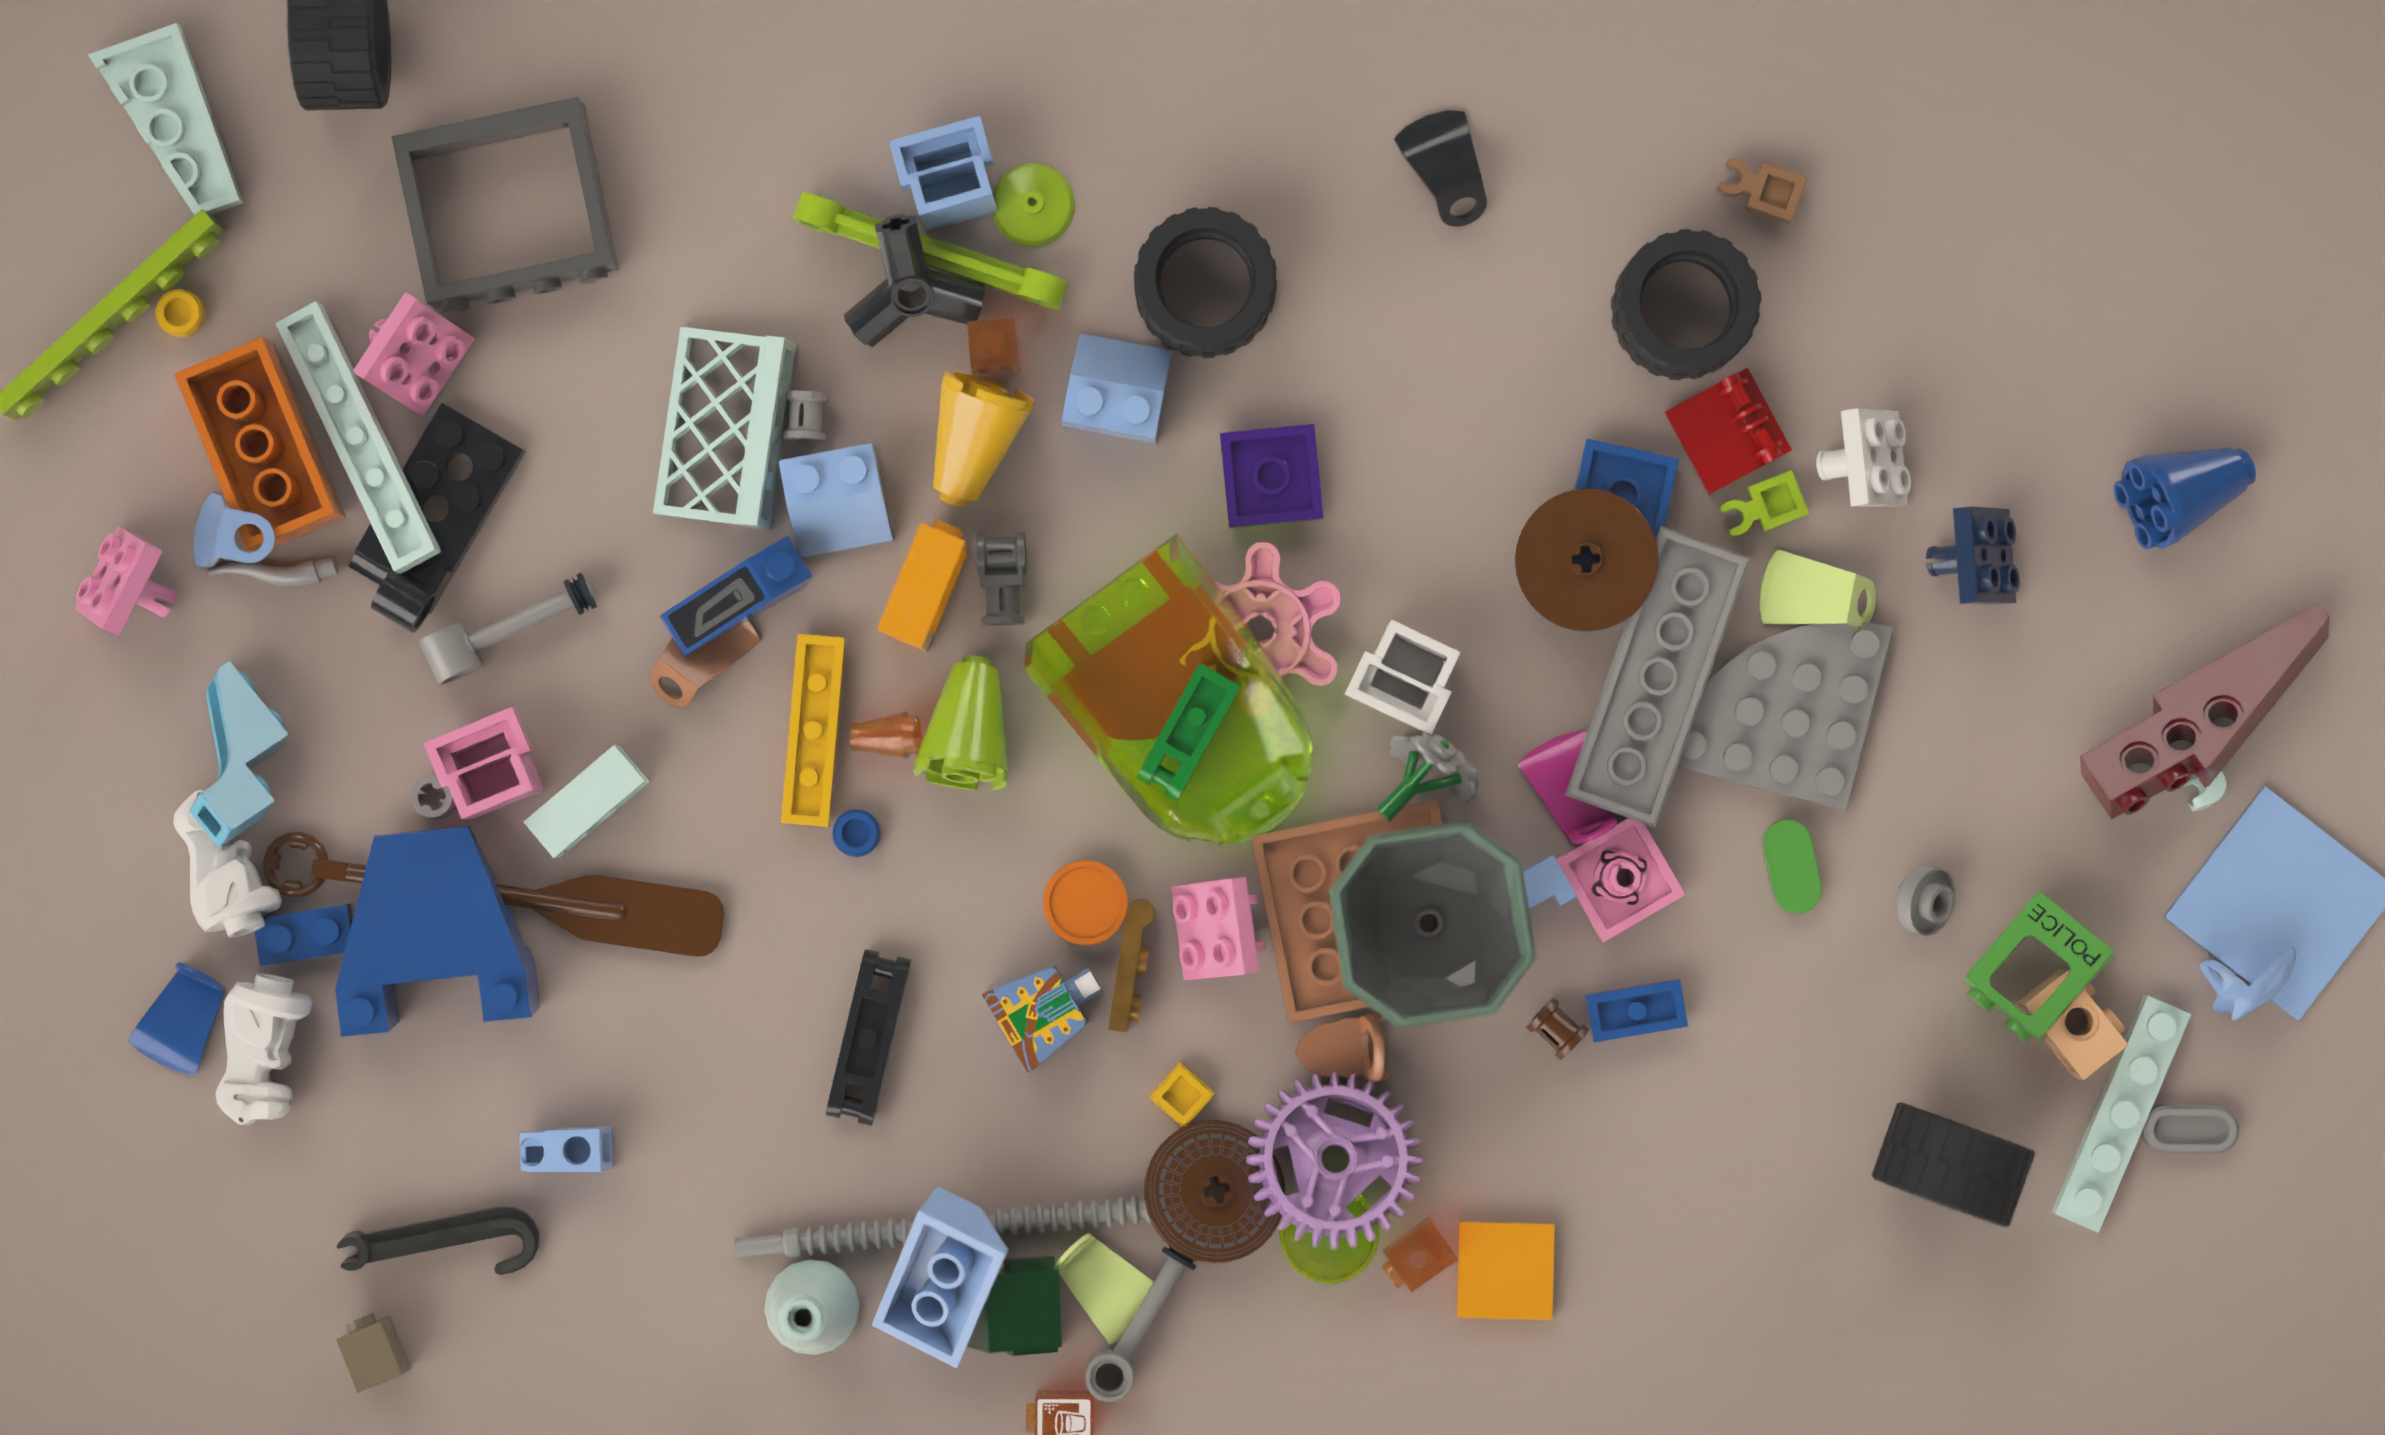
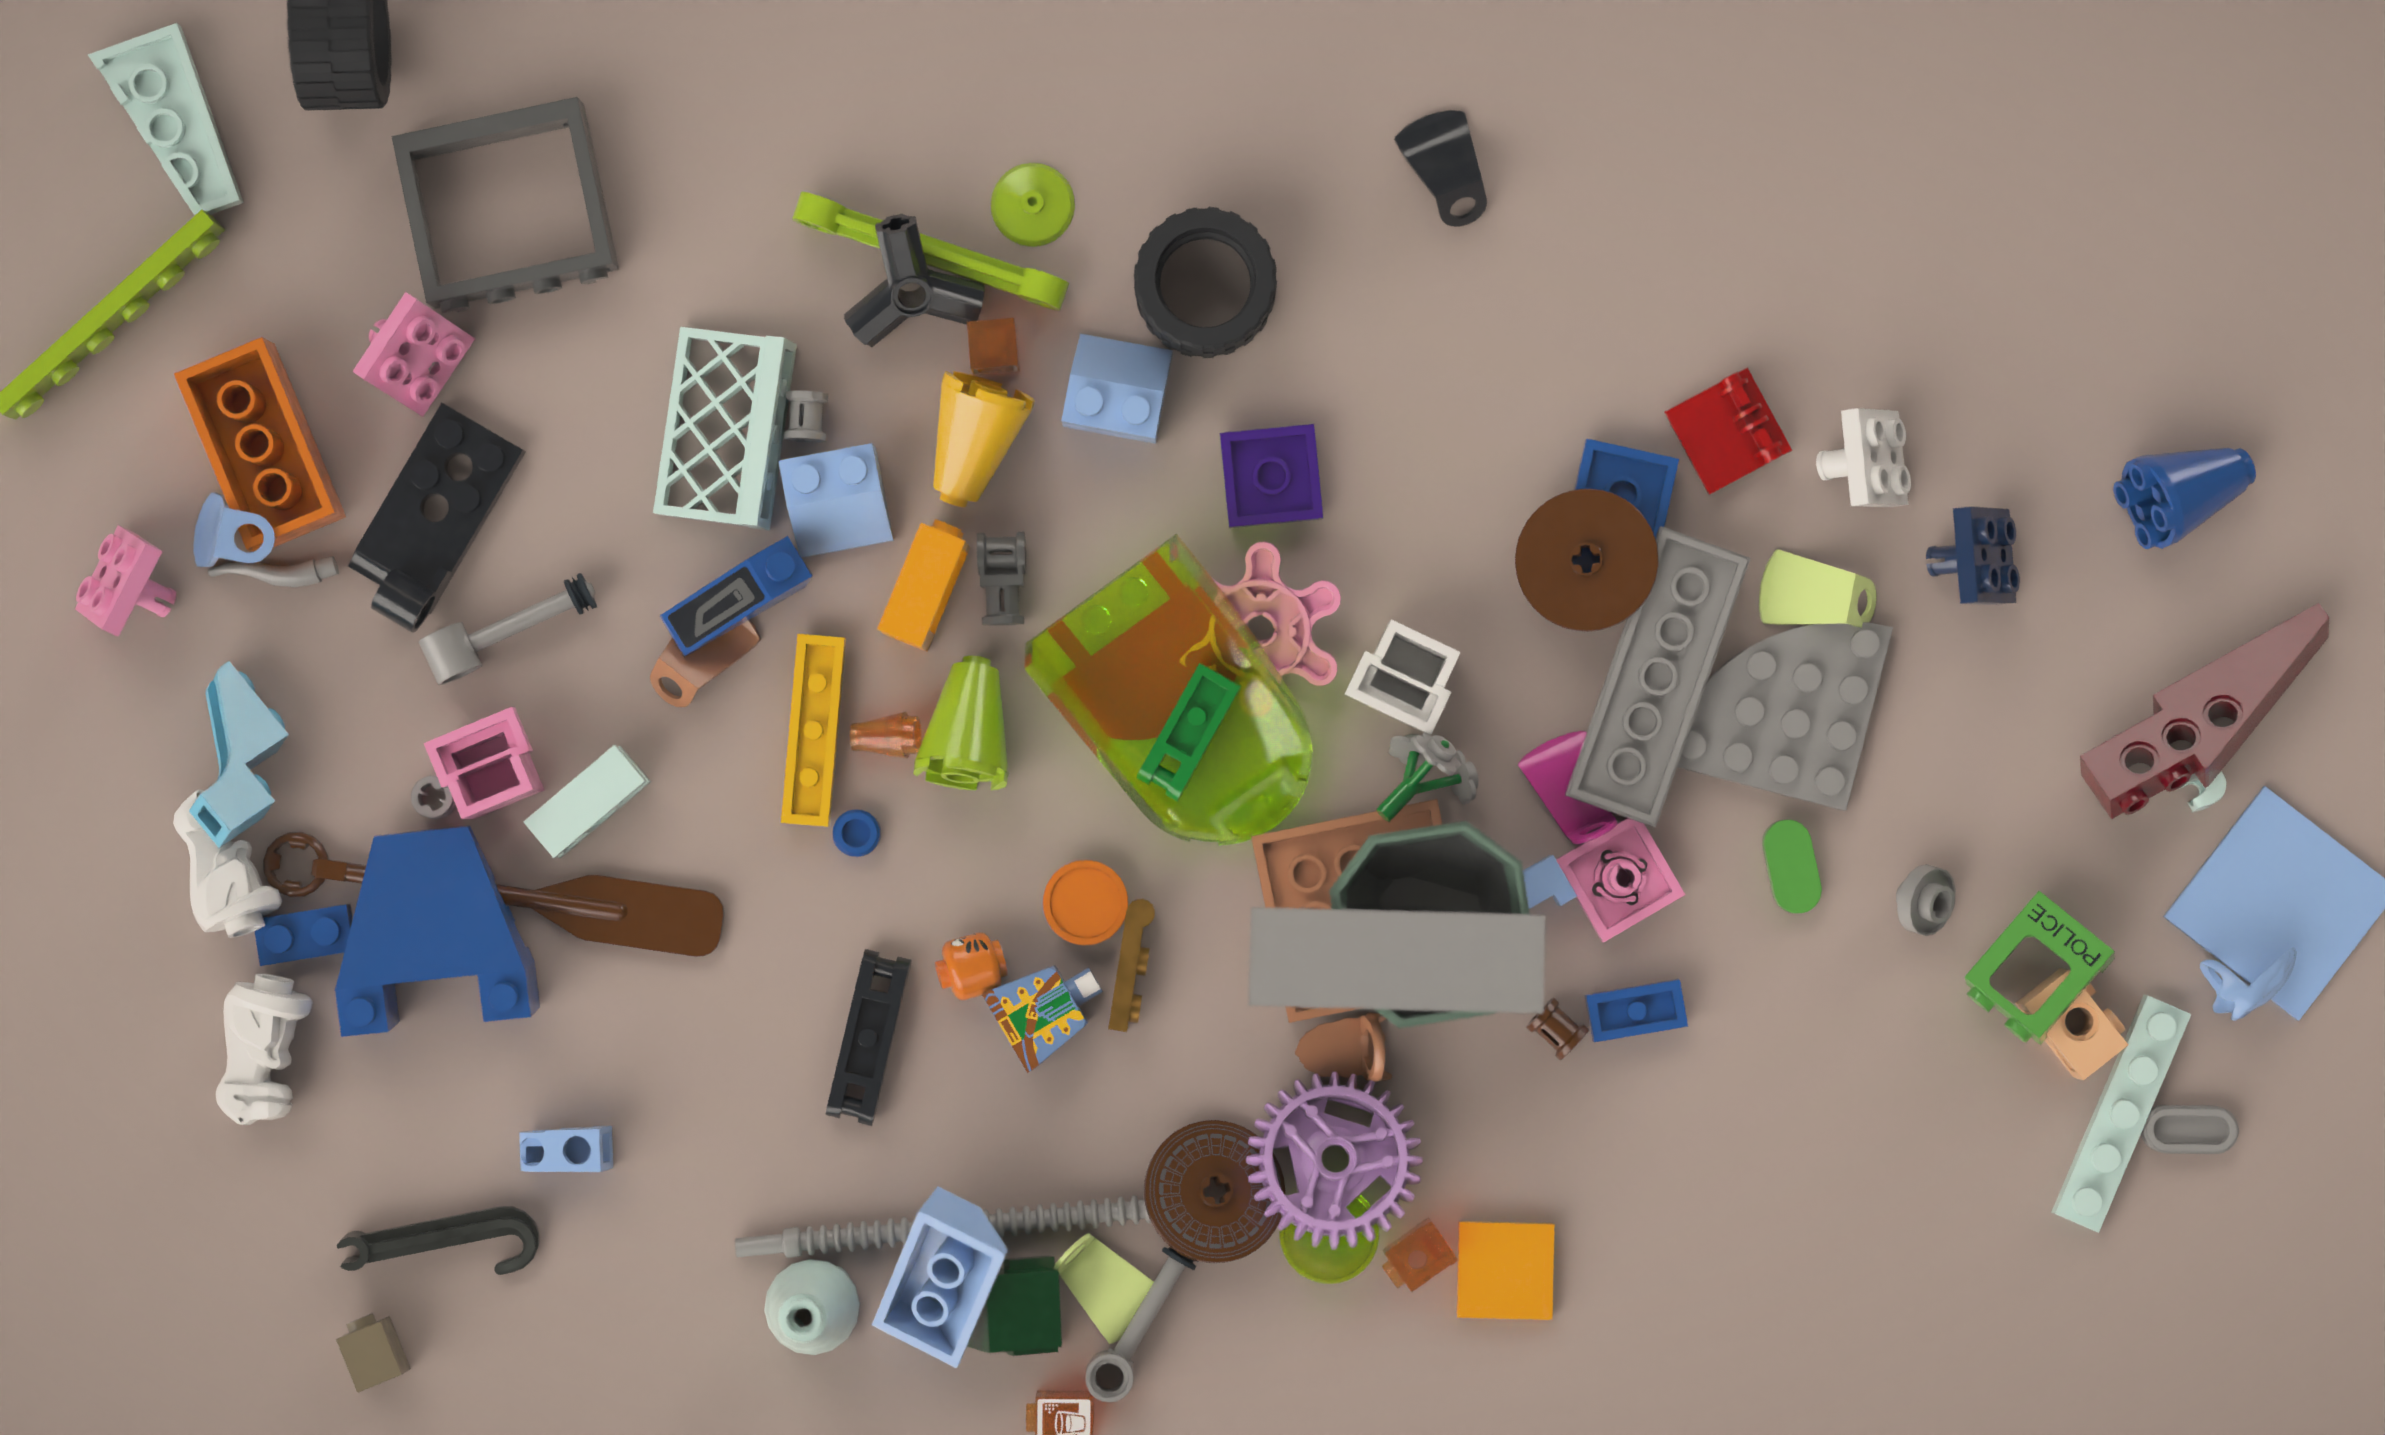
blue piece [128,962,226,1075] -> none
yellow tile [155,289,206,338] -> none
light aqua plate [275,301,441,574] -> none
light blue plate [888,115,997,232] -> none
yellow tile [1149,1062,1216,1128] -> none
bright pink plate [1171,877,1265,981] -> none
black tyre [1610,229,1762,380] -> none
medium nougat plate [1716,158,1807,224] -> none
lime plate [1718,470,1810,537] -> none
black tyre [1872,1102,2035,1228] -> none
none -> orange head [935,932,1008,1000]
none -> light grey tile [1248,907,1546,1013]

